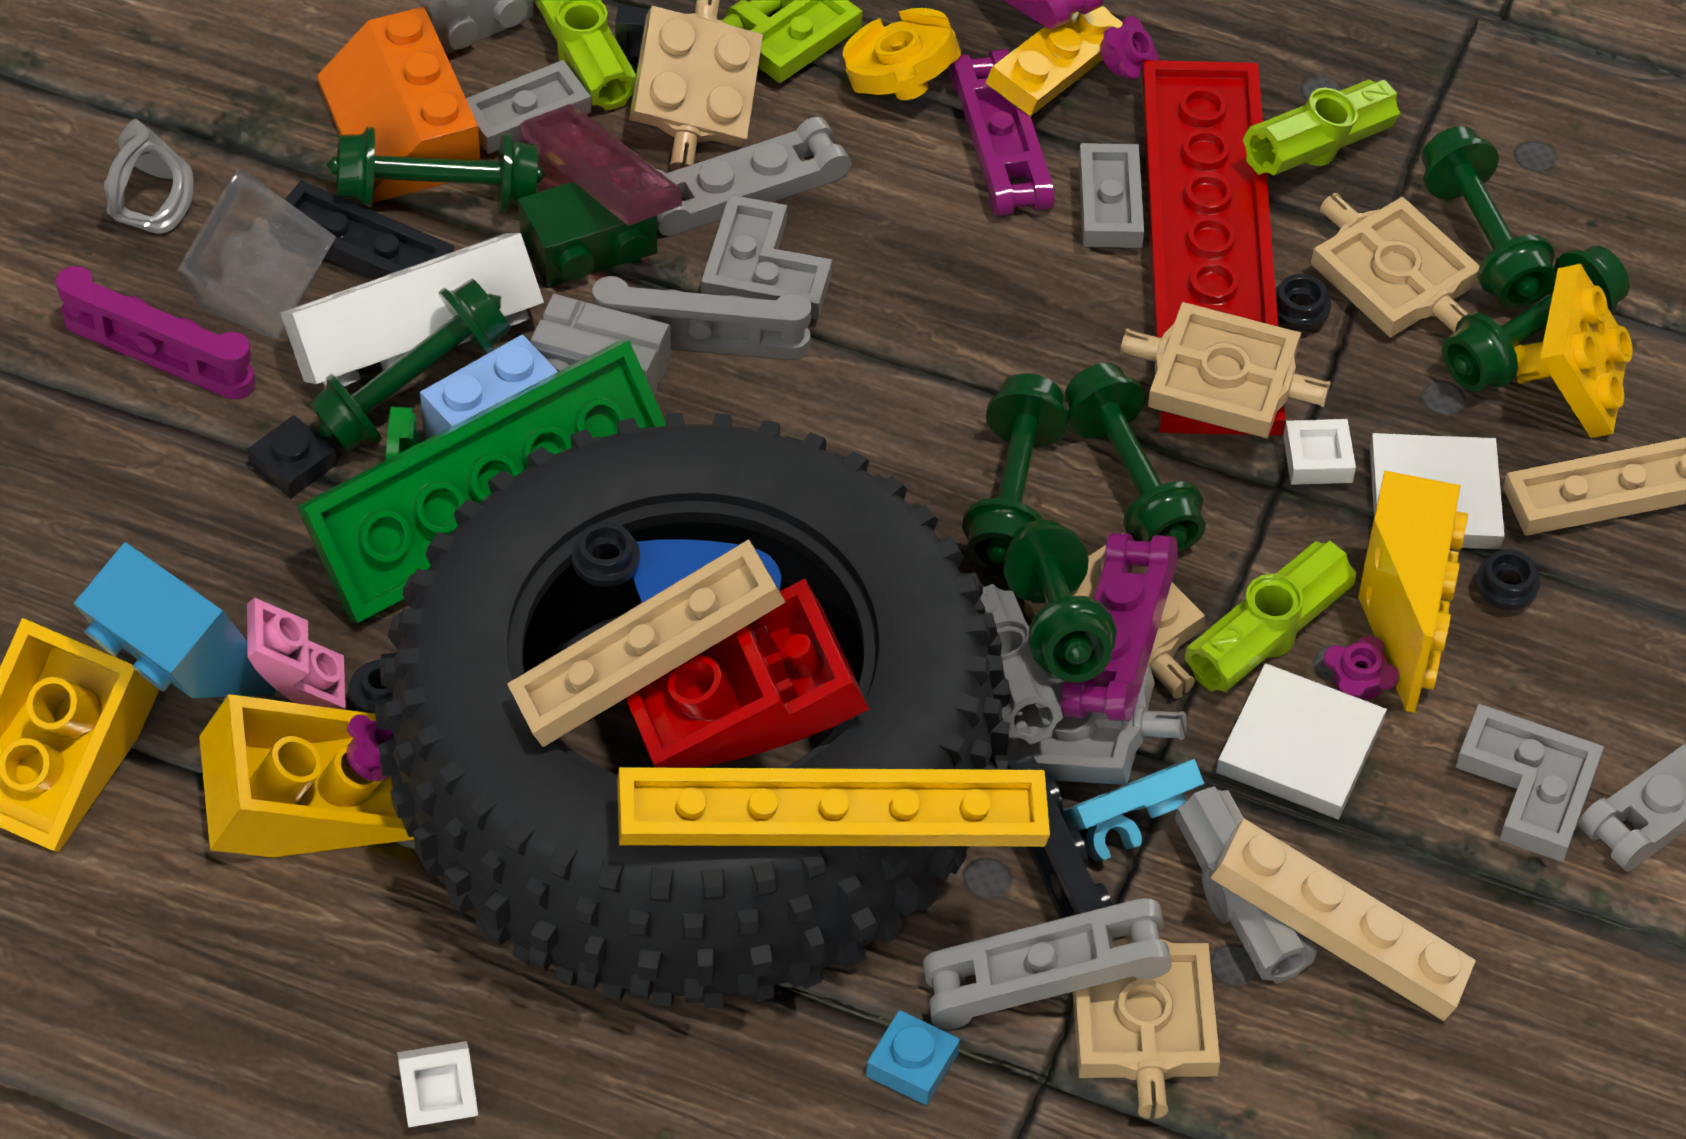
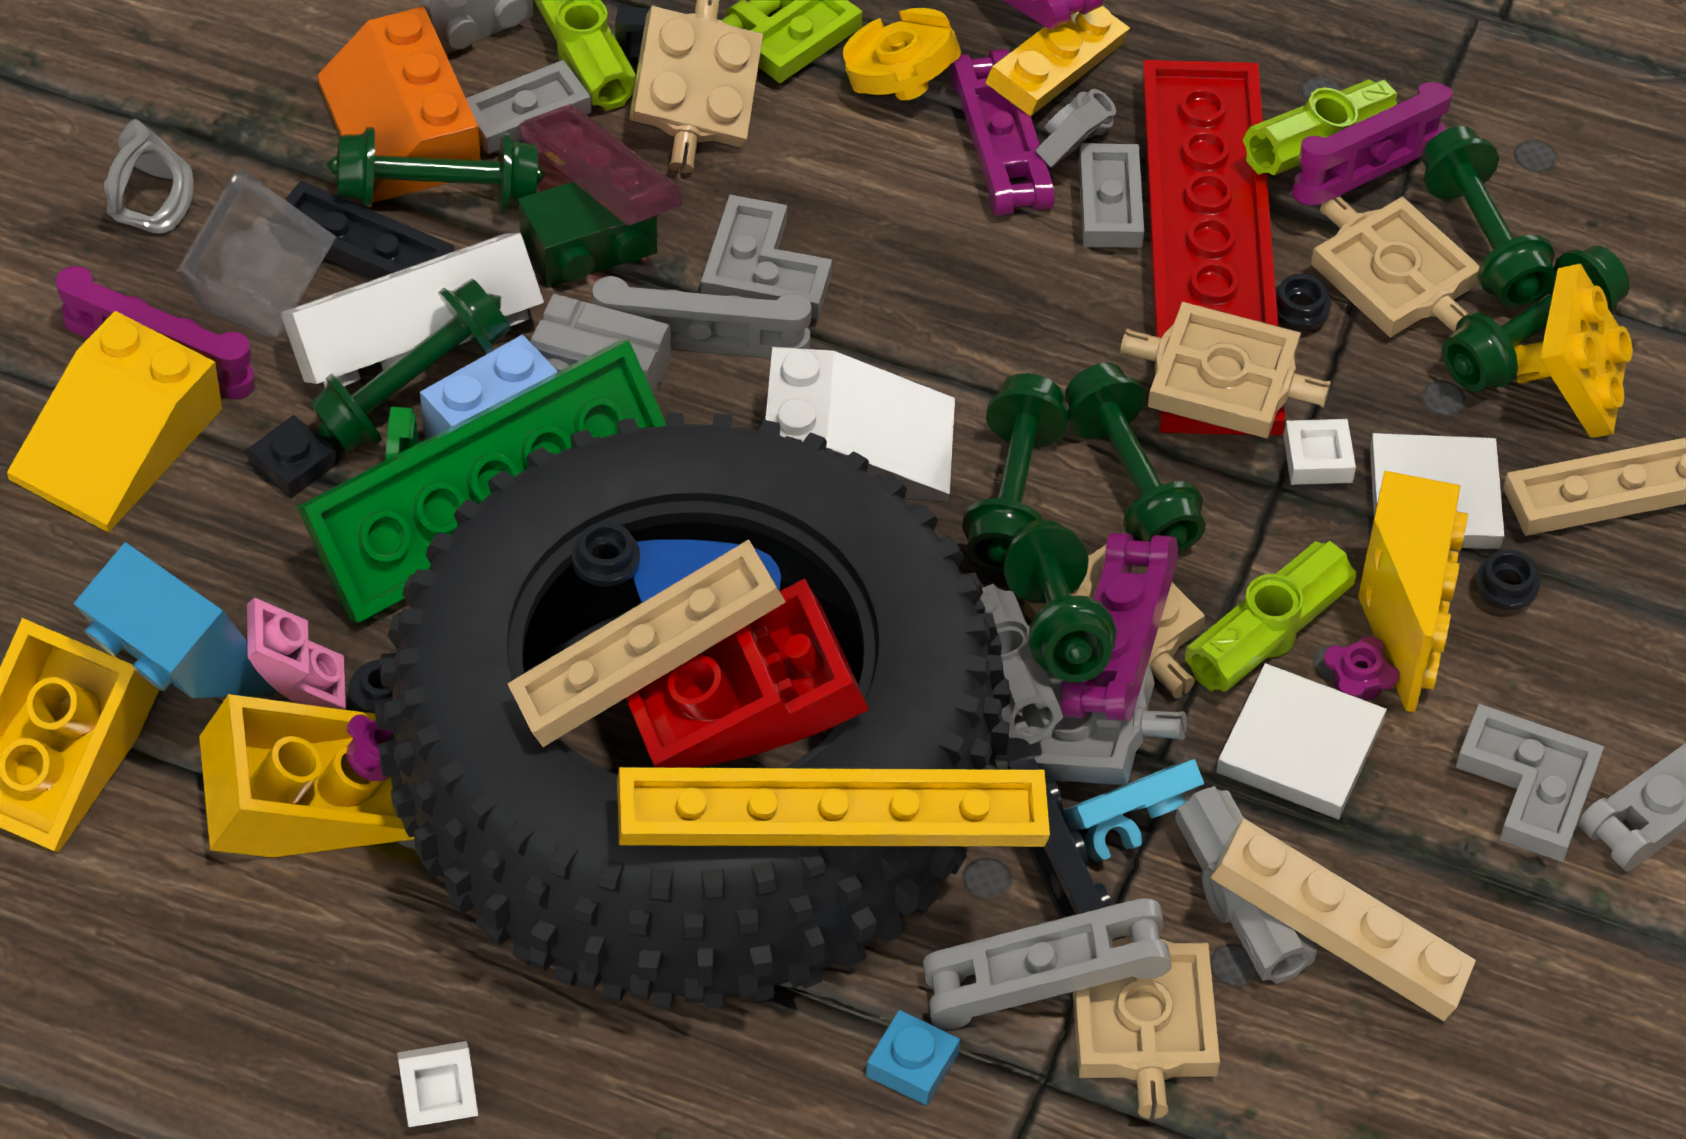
light grey plate [638,117,852,236] -> none
magenta plate [1101,16,1159,80] -> none
none -> yellow slope [7,311,223,533]
none -> white slope [765,347,955,502]
none -> light grey plate [1035,89,1116,167]
none -> magenta plate [1292,82,1453,205]

